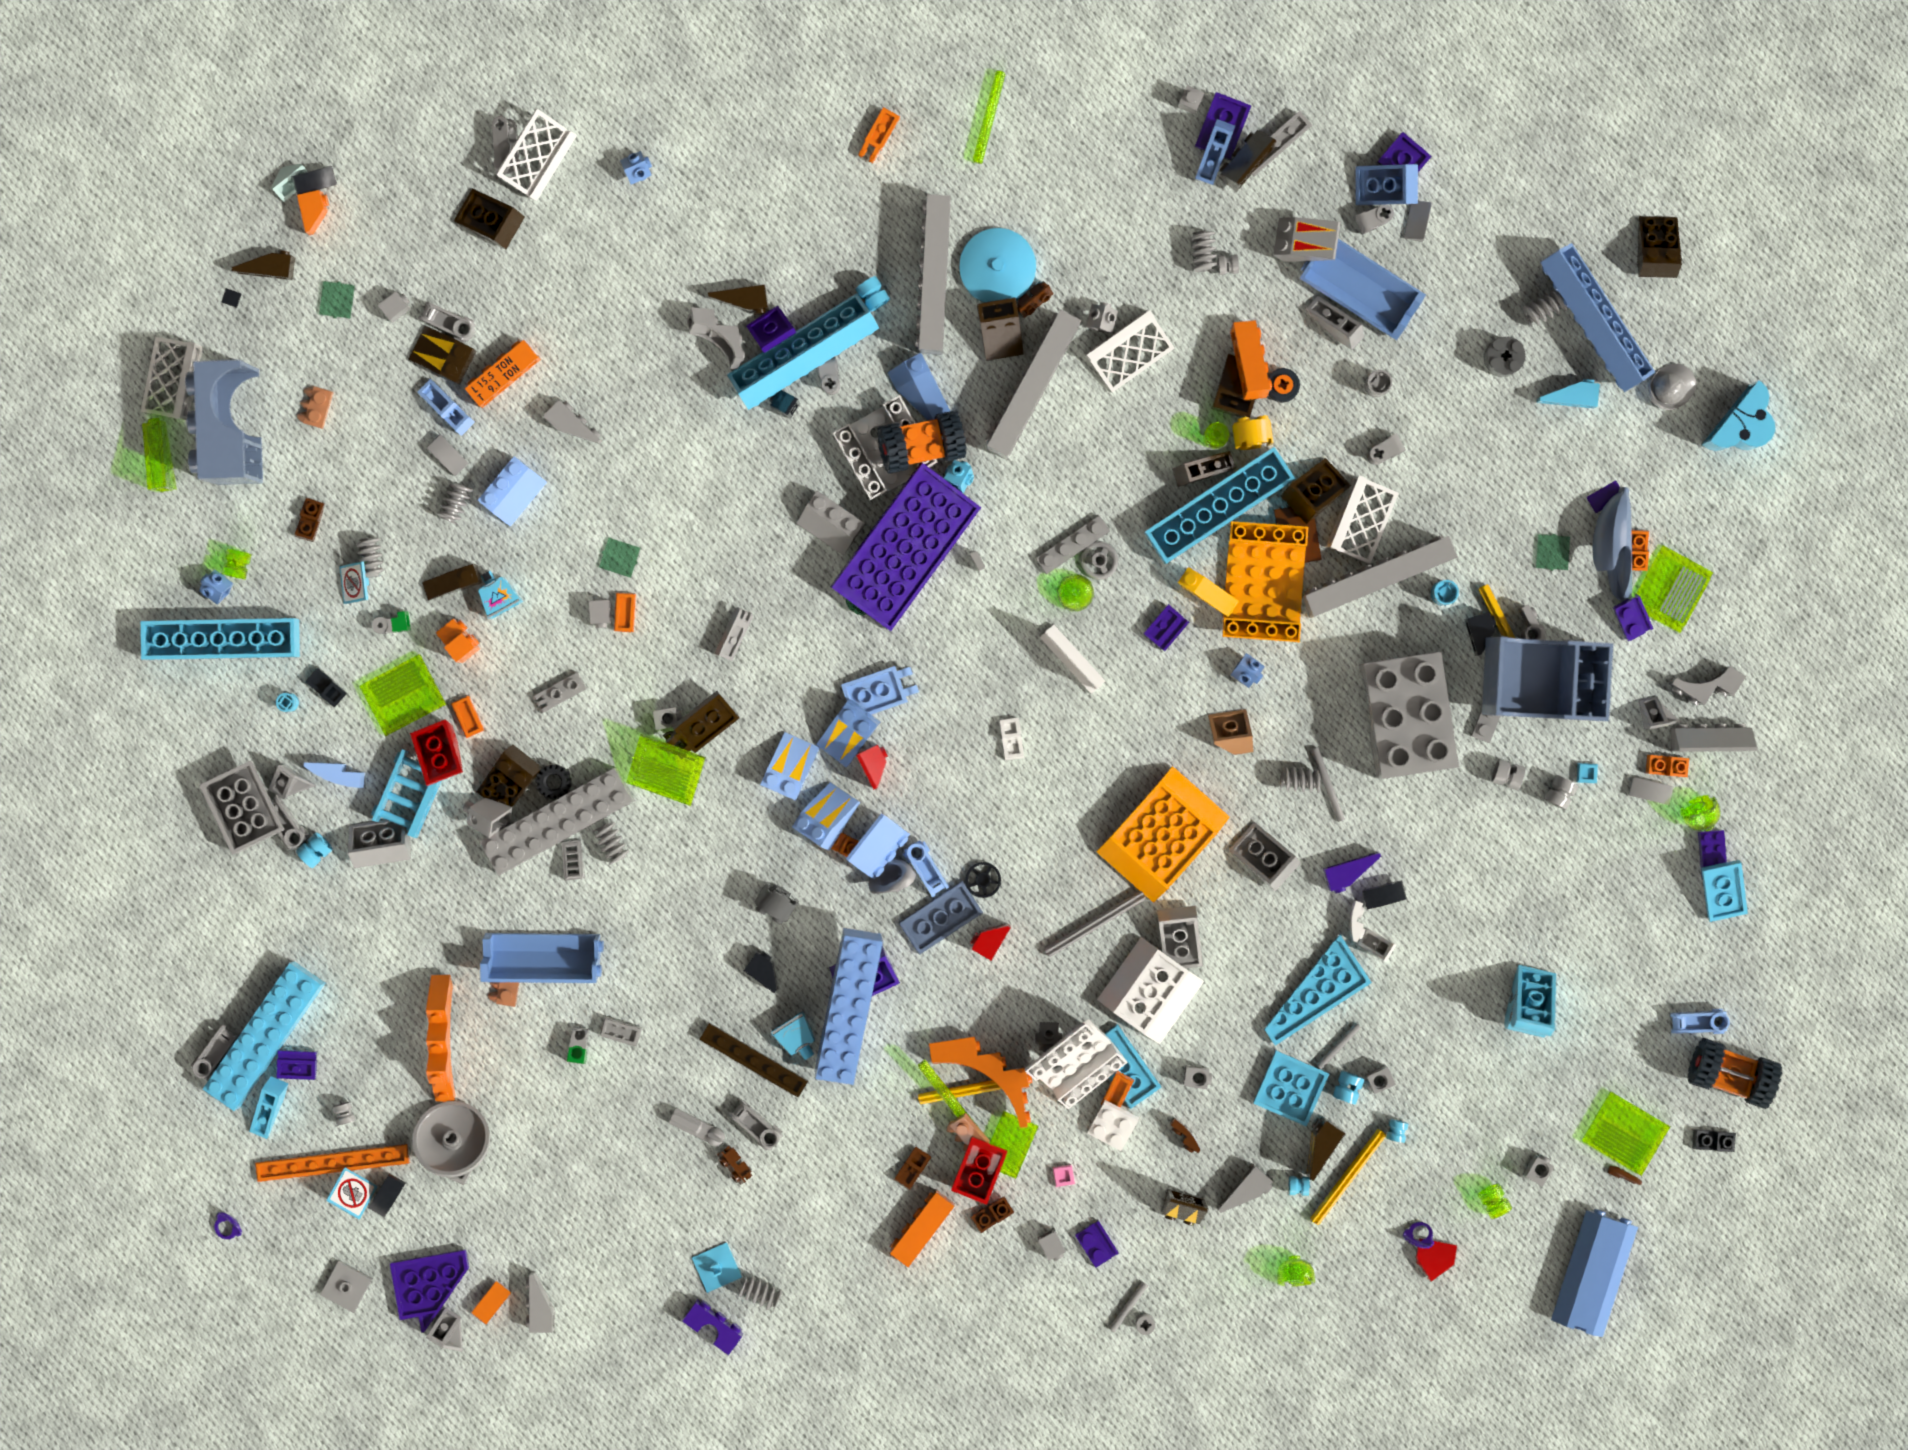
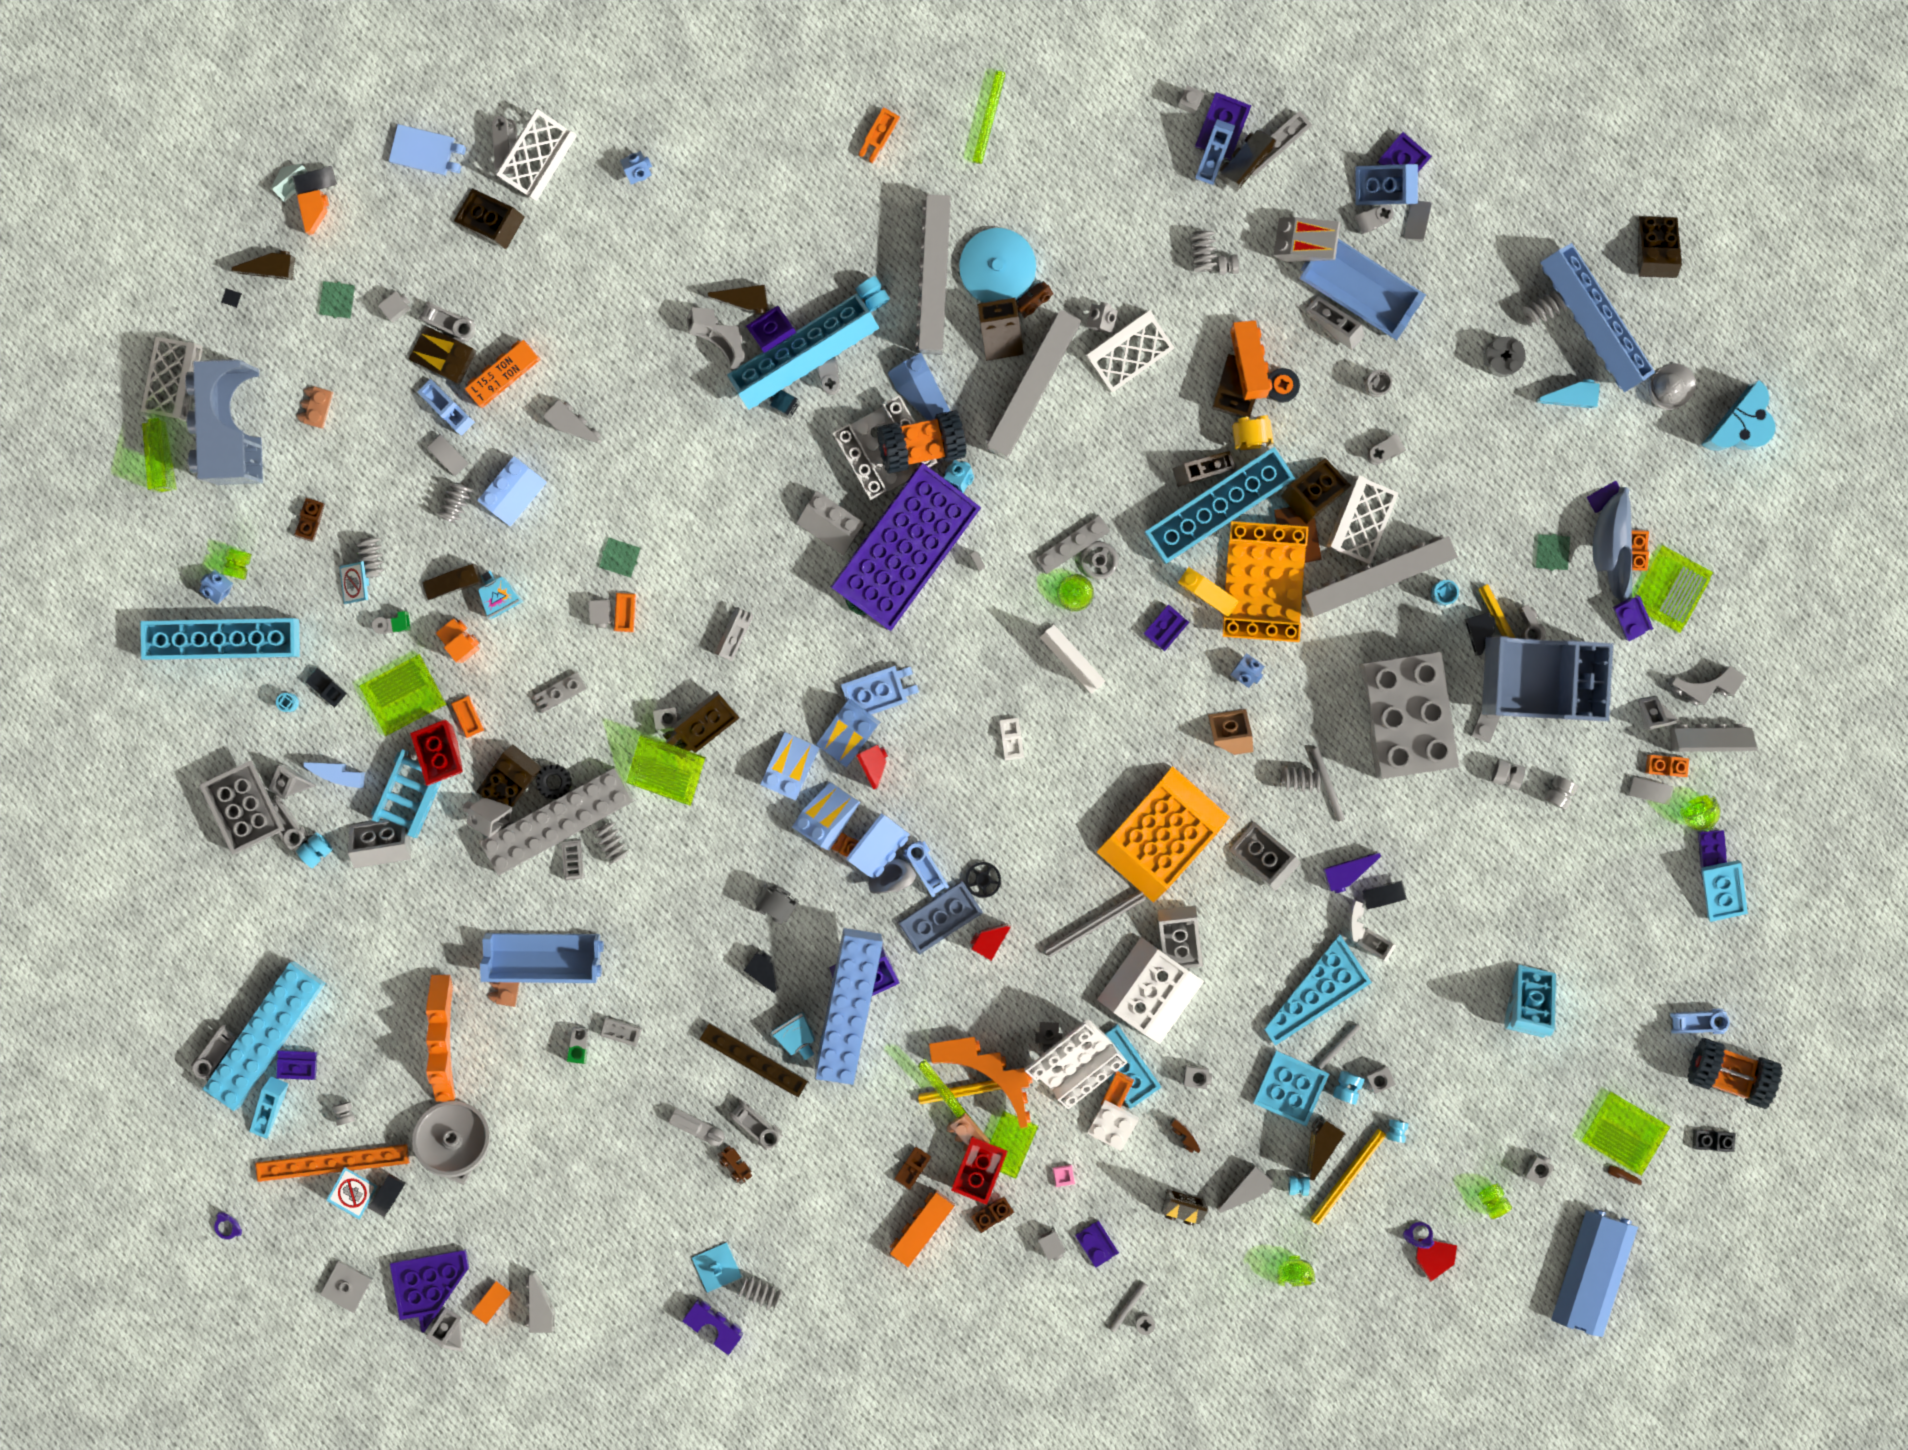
clear neon green wheel [1203,422,1229,449] -> none
medium azure tile [1577,763,1598,783] -> none
none -> light blue tile [389,124,466,176]

